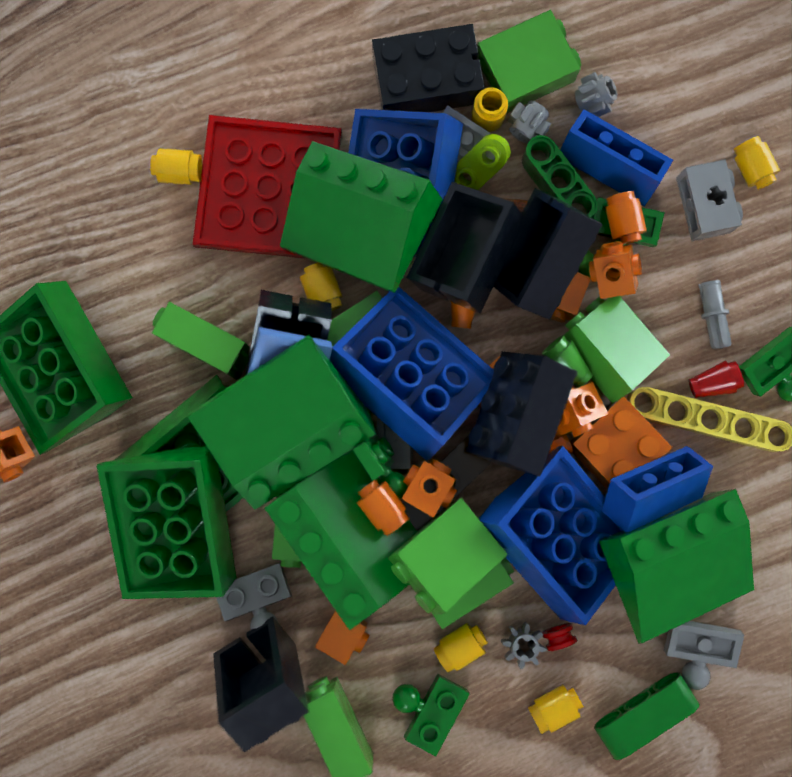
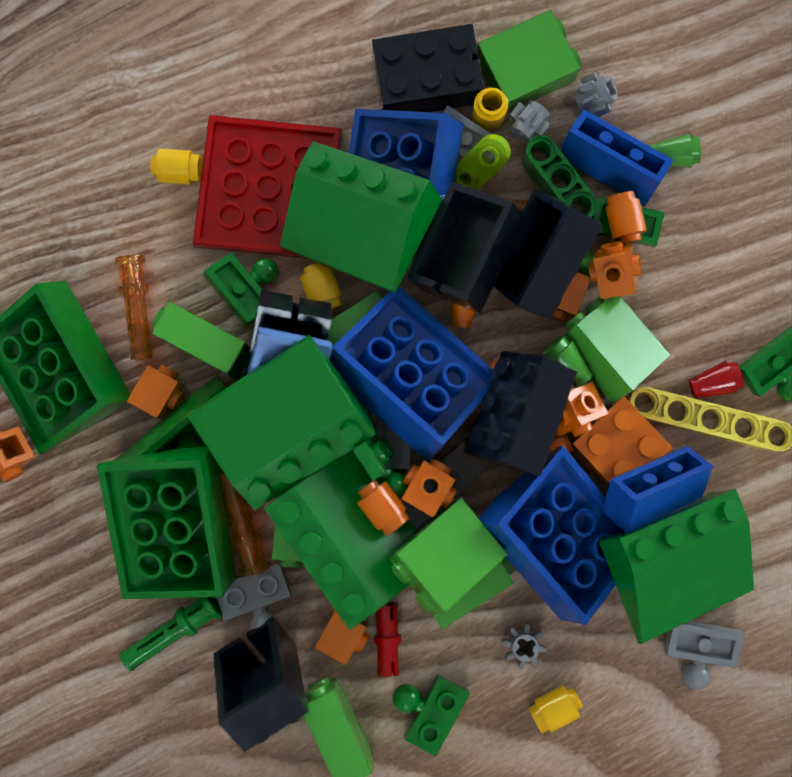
yellow brick [433,623,488,673] -> none
red bush [542,623,578,651] -> none
green beam [594,672,700,760] -> none
light grey brick [676,159,743,241] -> none
light grey axle [698,280,731,349] -> none
yellow brick [734,136,781,190] -> none
none -> clear orange pin [114,255,153,360]
none -> green pin [119,597,223,671]
none -> orange brick [127,364,185,420]
none -> green plate [203,252,279,327]
none -> clear orange pin [220,471,270,577]
none -> red pin [373,602,401,677]
none -> bright green cone [650,133,701,168]

